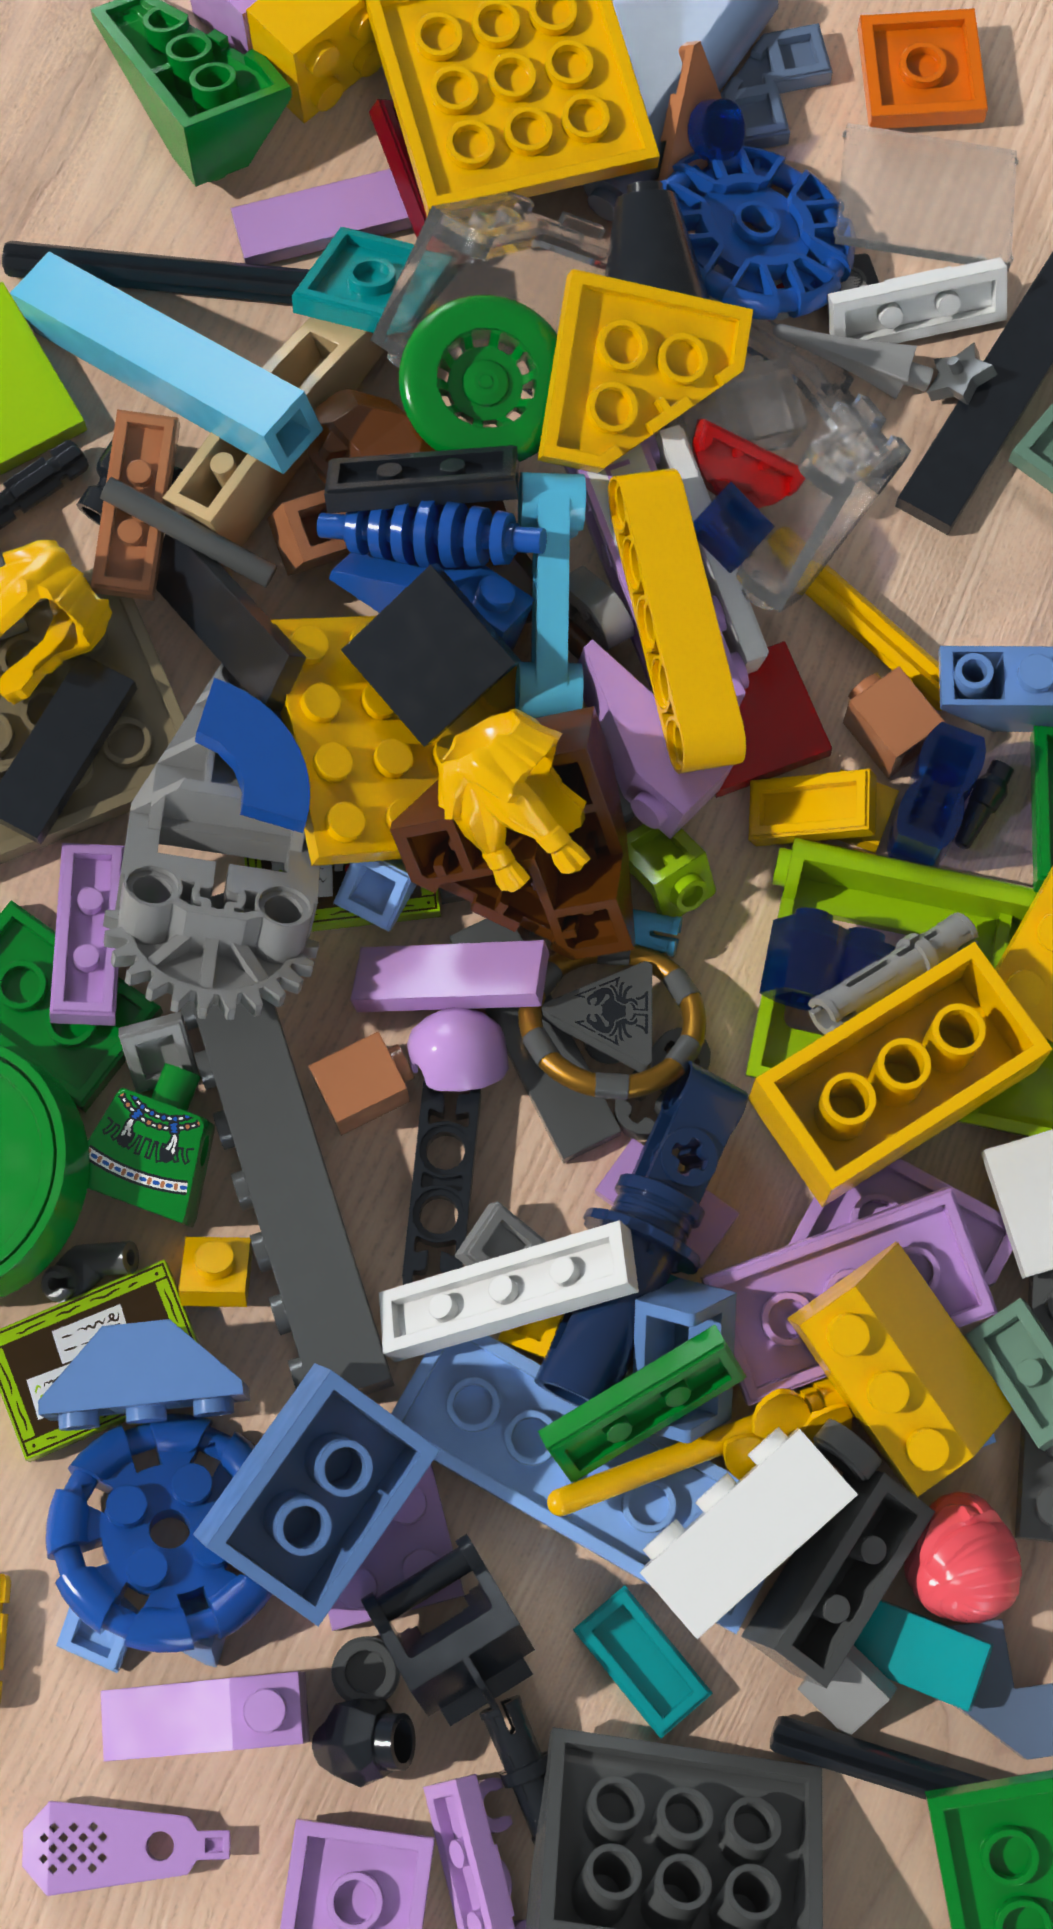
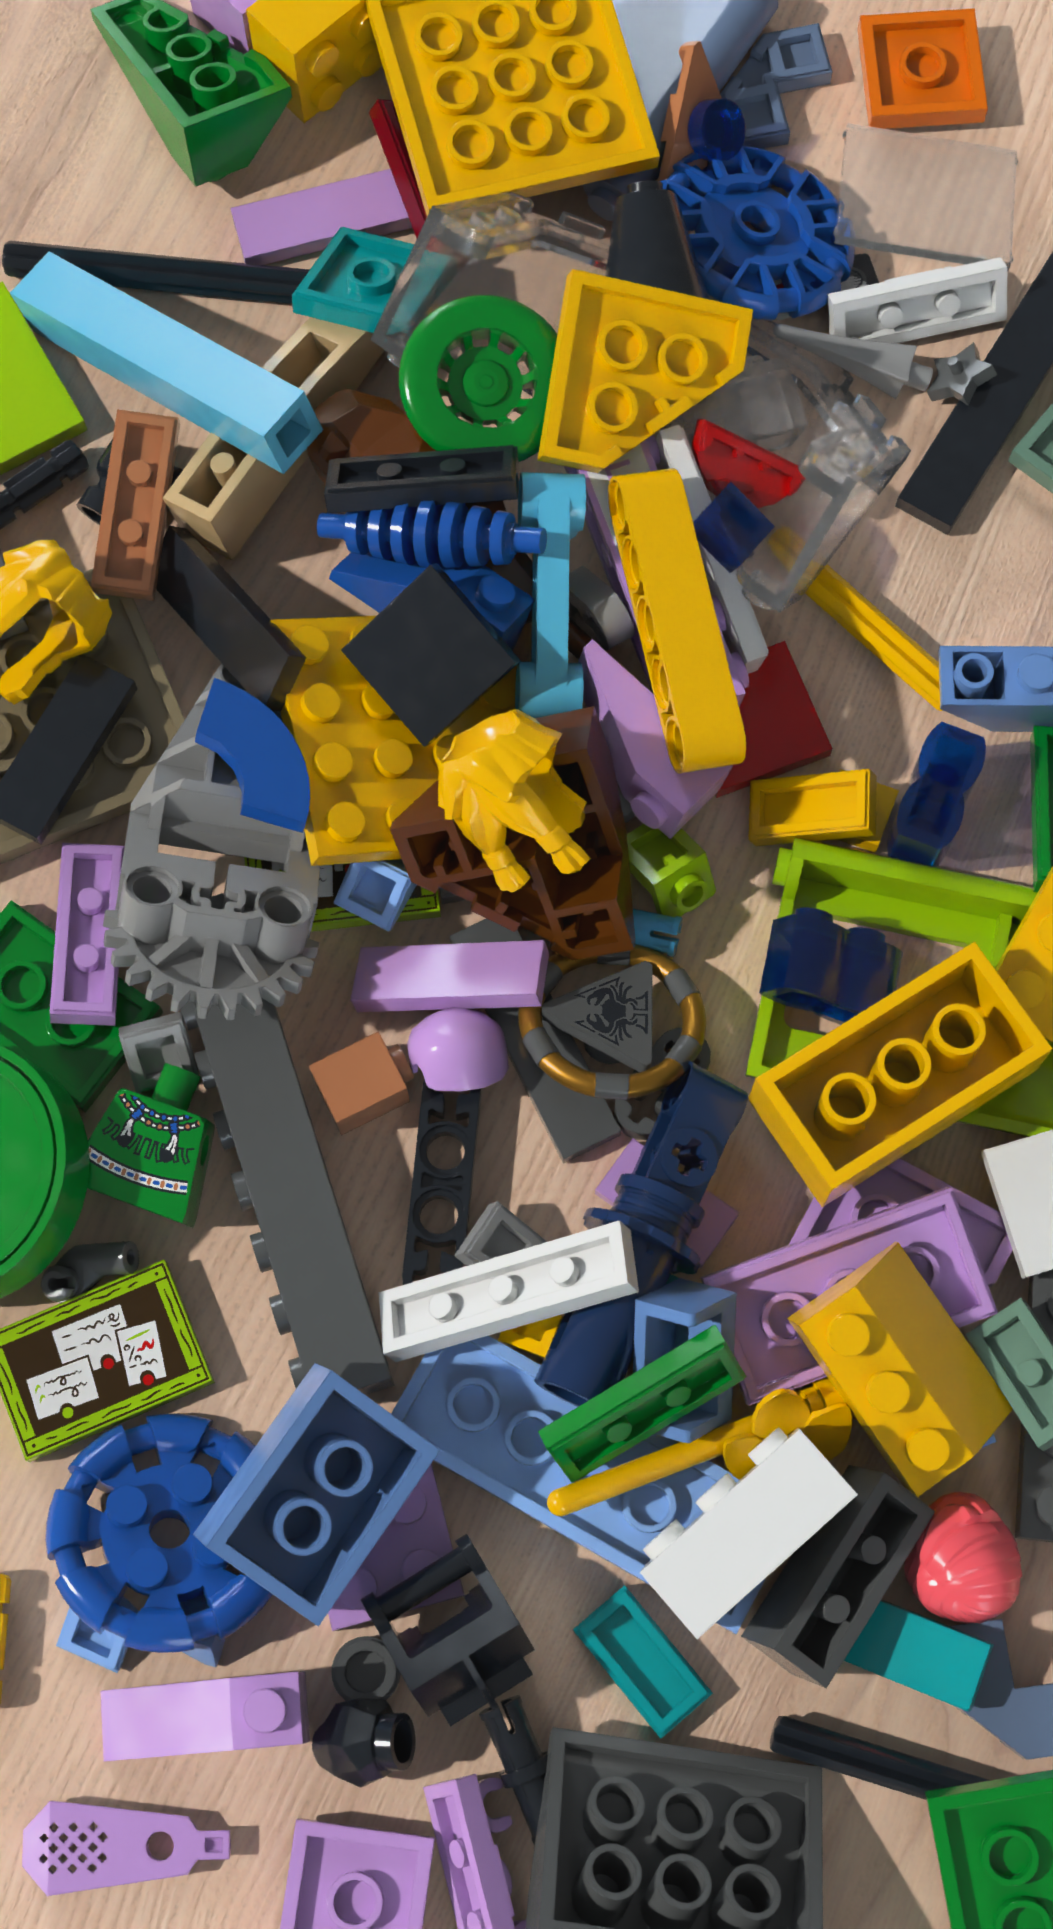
medium blue slope [38,1319,250,1431] -> none
dark grey bar [100,477,277,588] -> none
yellow plate [179,1237,253,1307] -> none
nougat brick [267,490,350,576] -> none
light grey tile [798,1645,897,1736] -> none
light grey pin [808,912,979,1035] -> none
dark grey tile [813,1419,882,1483] -> none
nougat brick [843,666,946,779] -> none
black piece [954,760,1014,849] -> none

